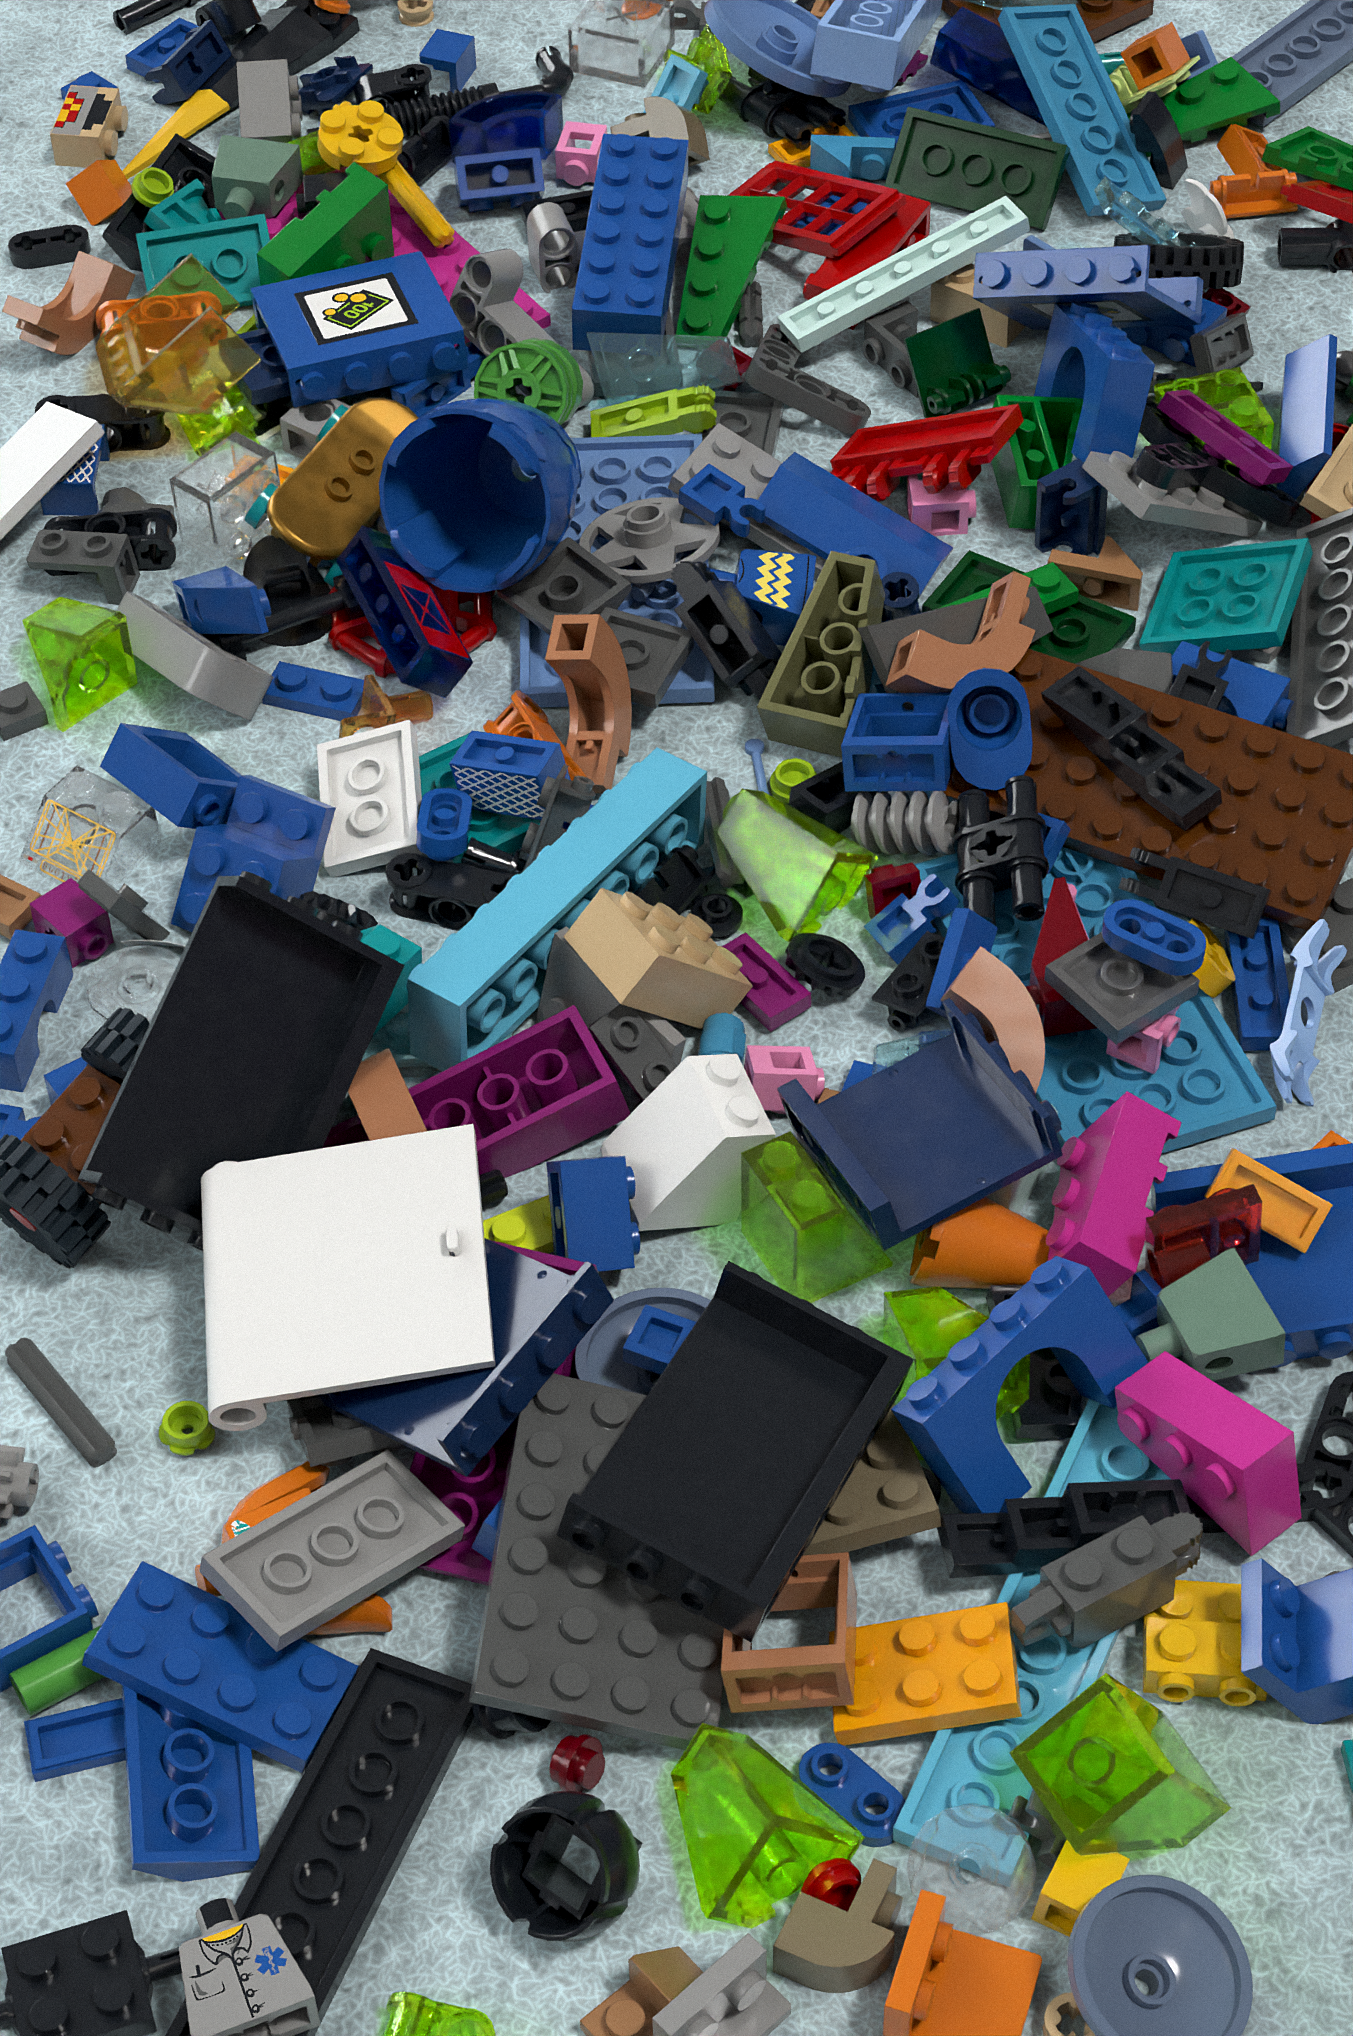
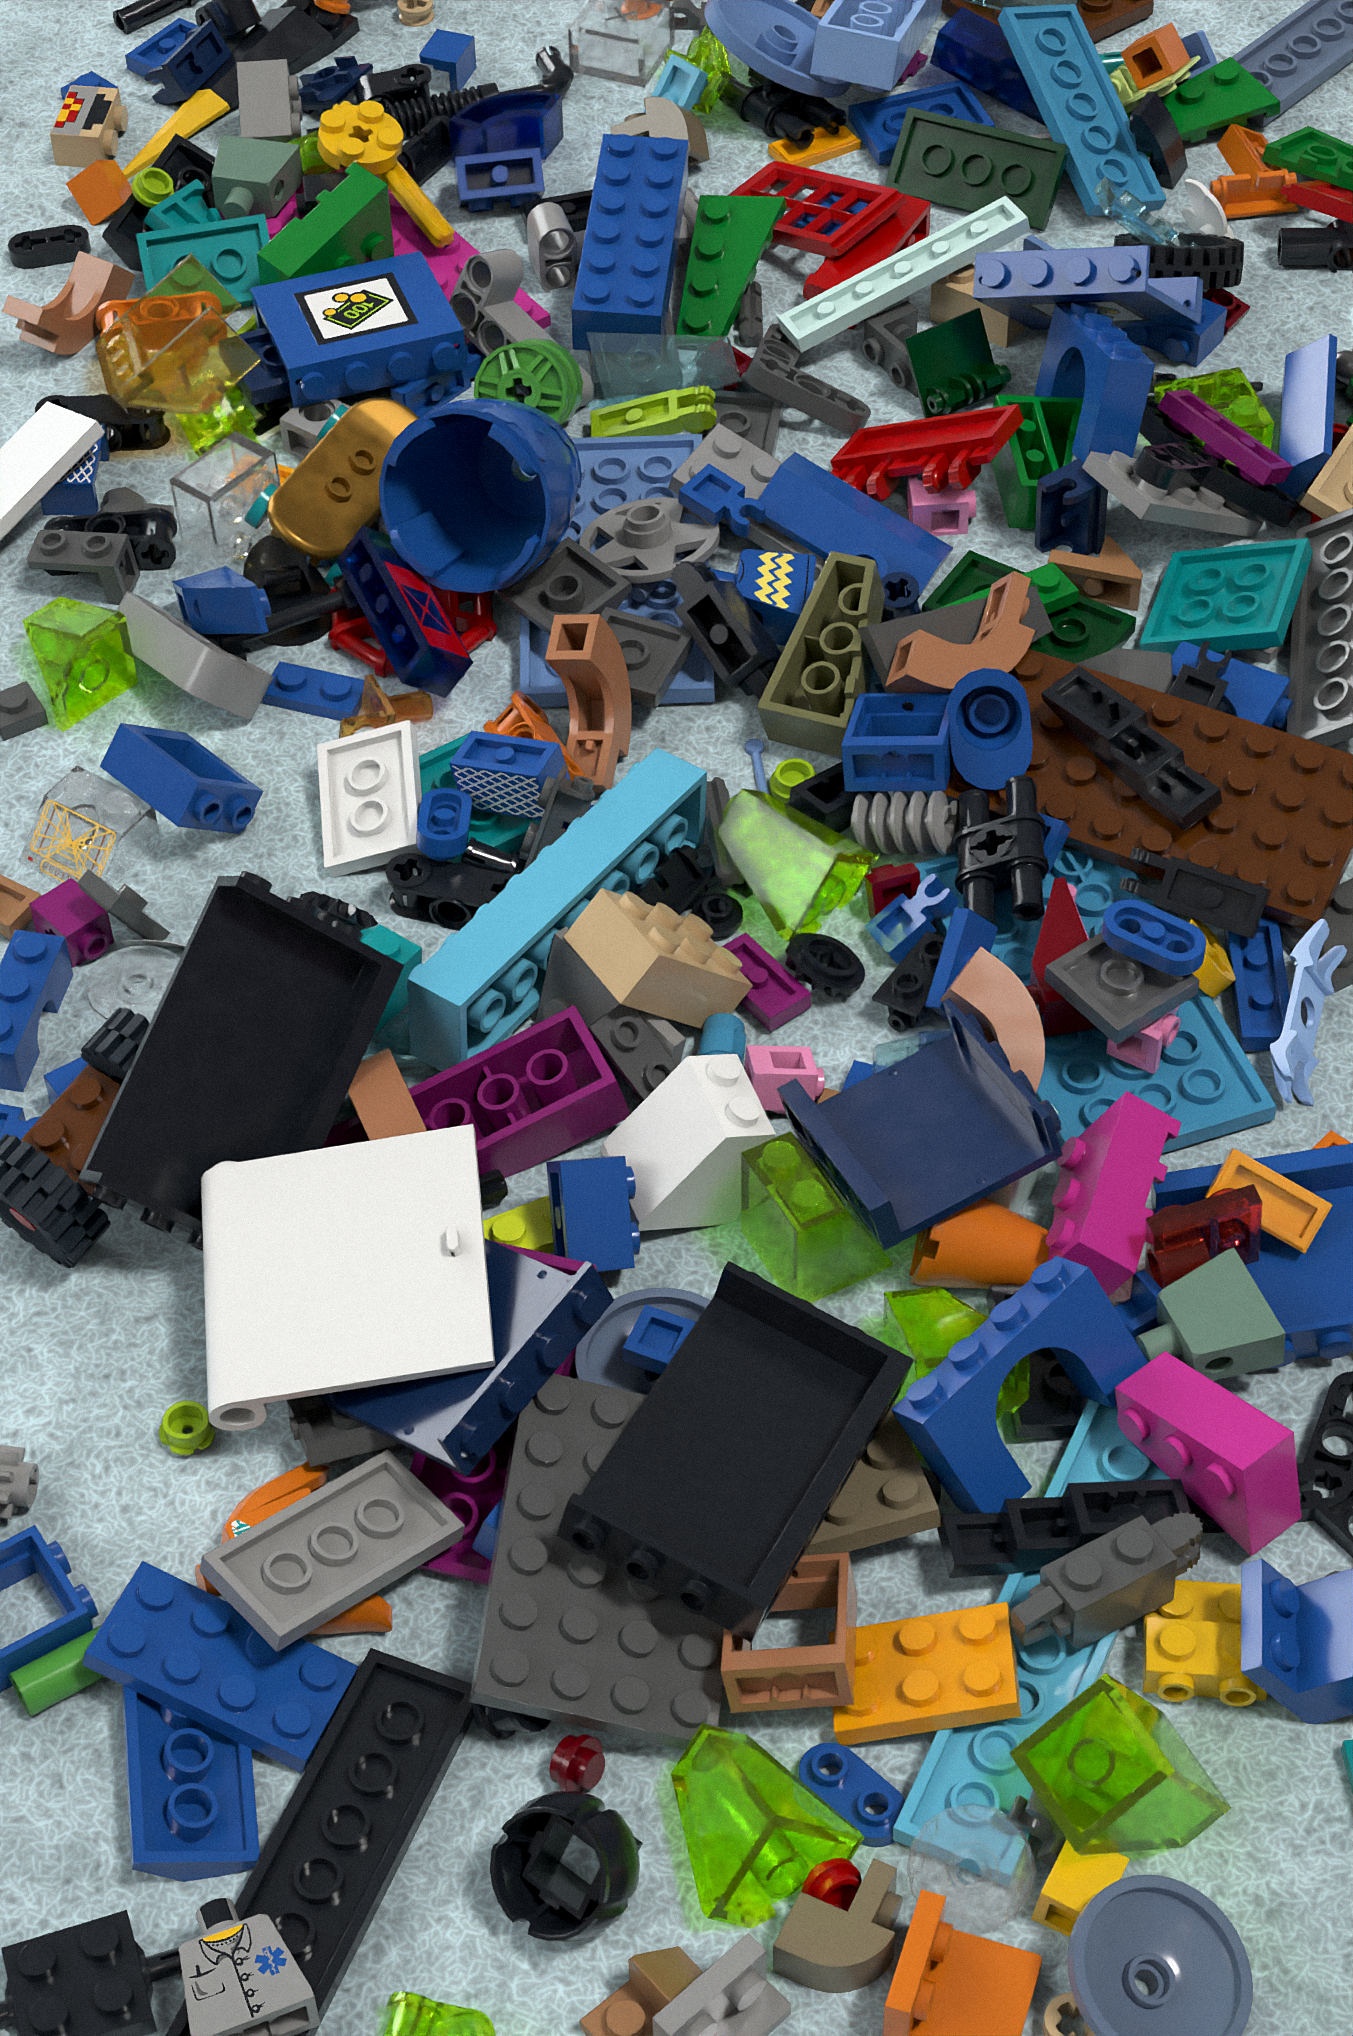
dark grey axle [5,1337,117,1467] -> none
blue tile [24,1698,126,1782] -> none
blue bracket [171,775,336,932] -> none
bright pink brick [555,121,607,186] -> none
dark azure slope [810,135,895,180] -> none
dark grey plate [1189,312,1254,381] -> none

